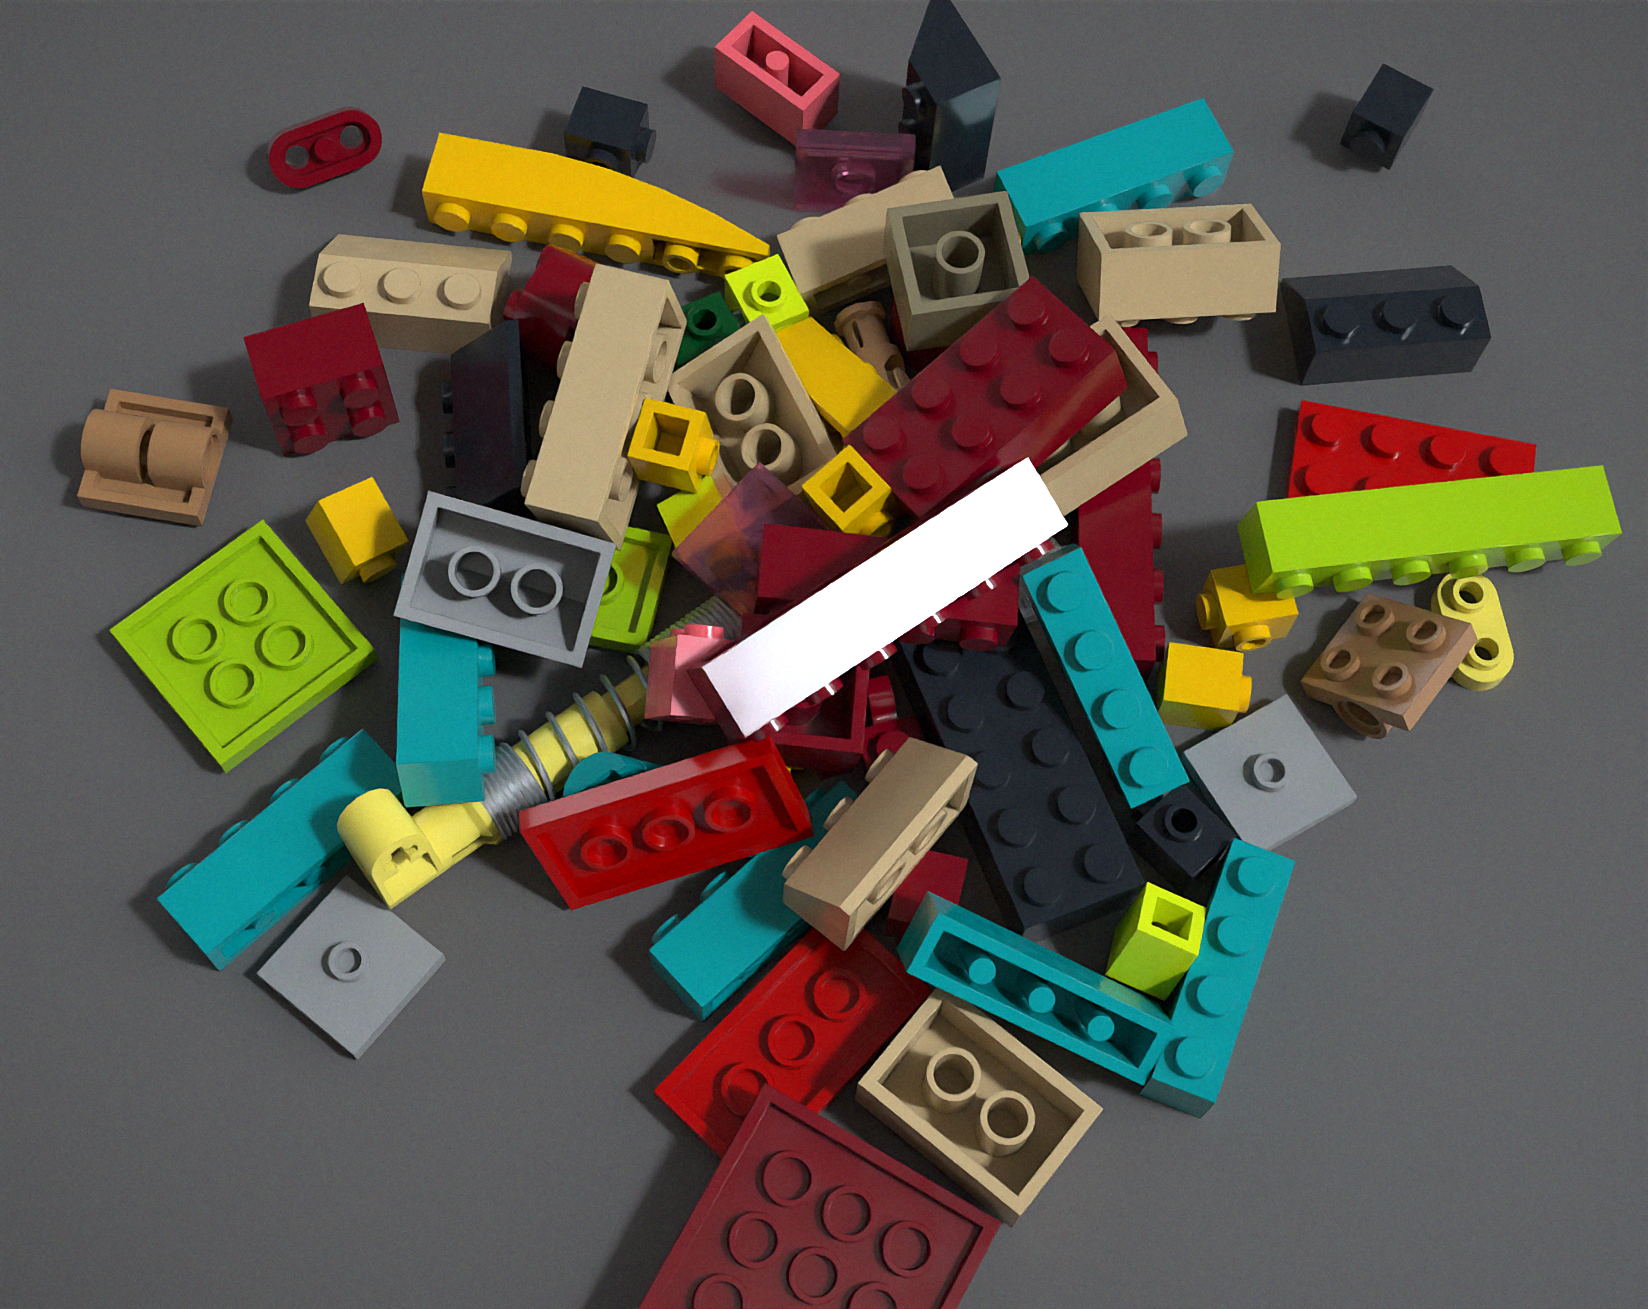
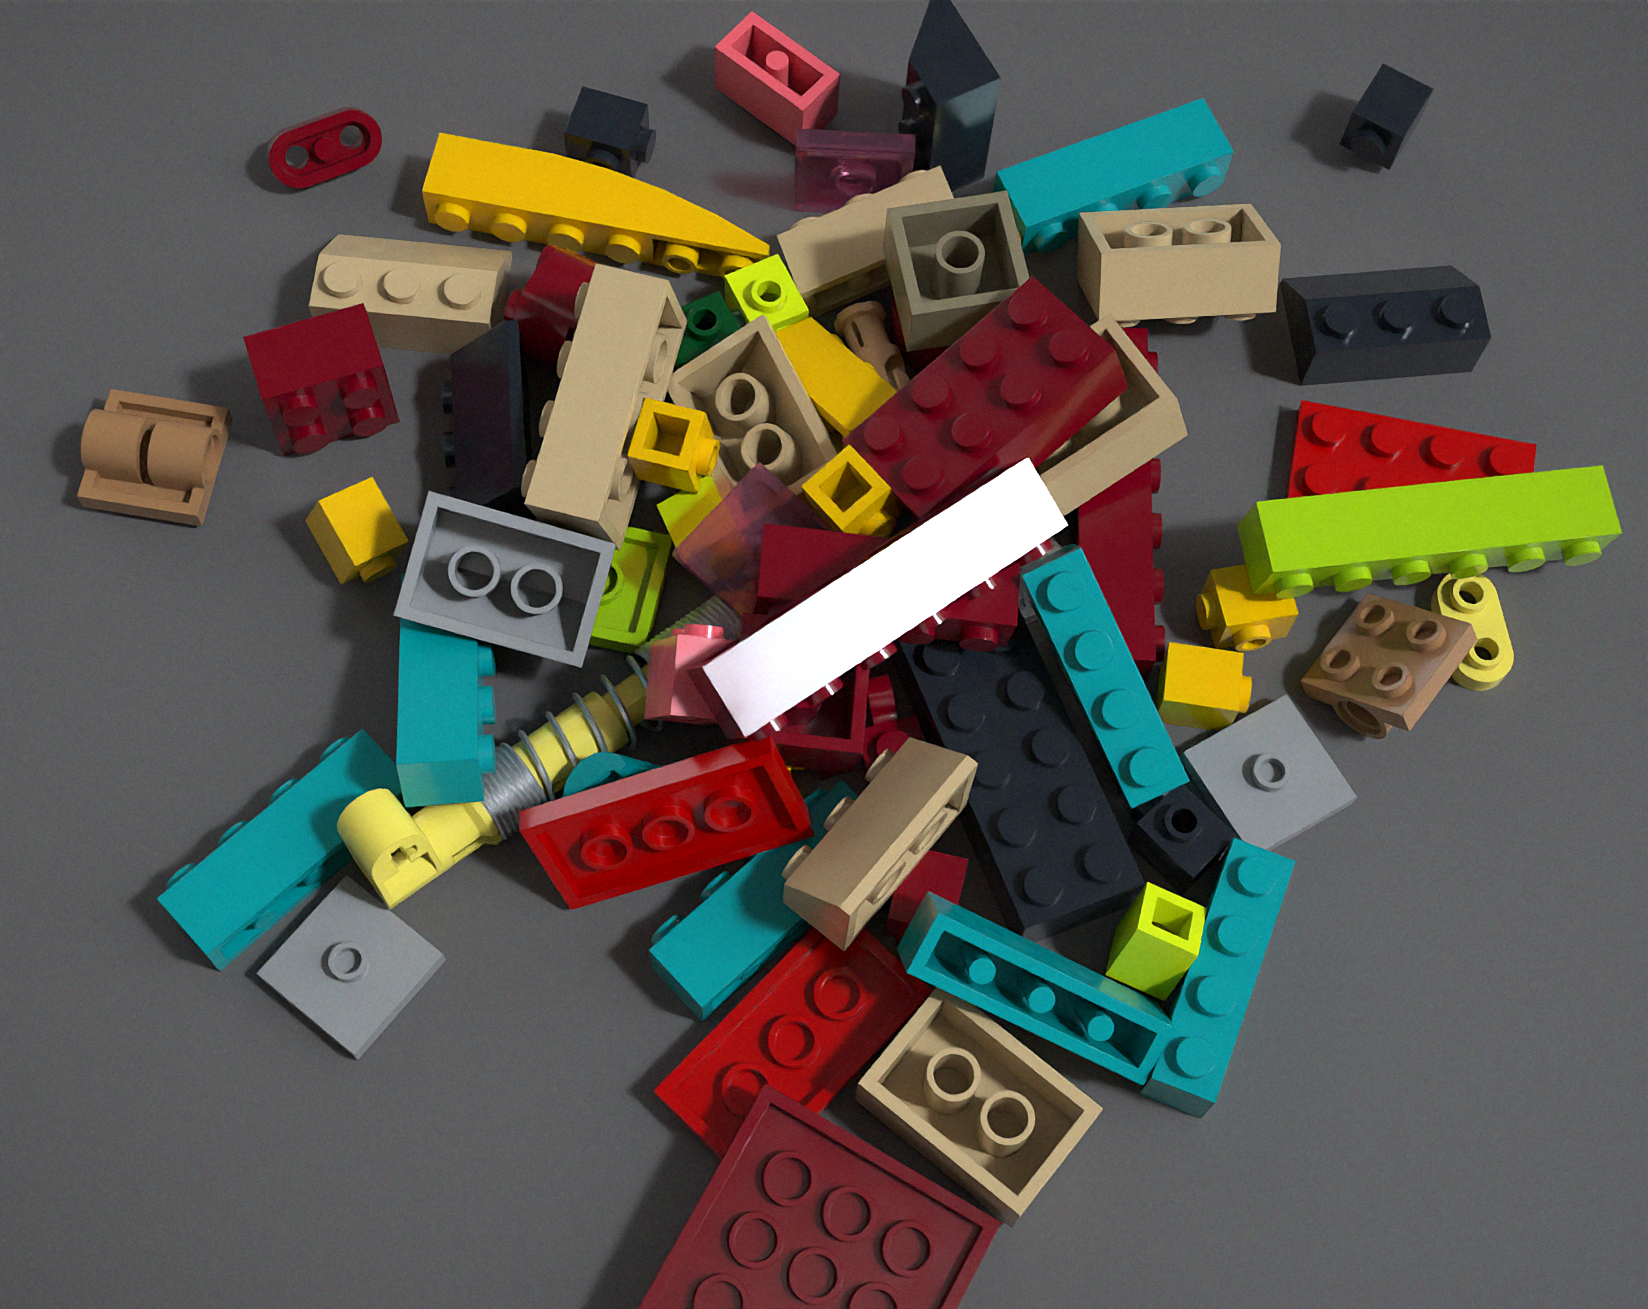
lime plate [109,519,379,773] -> none

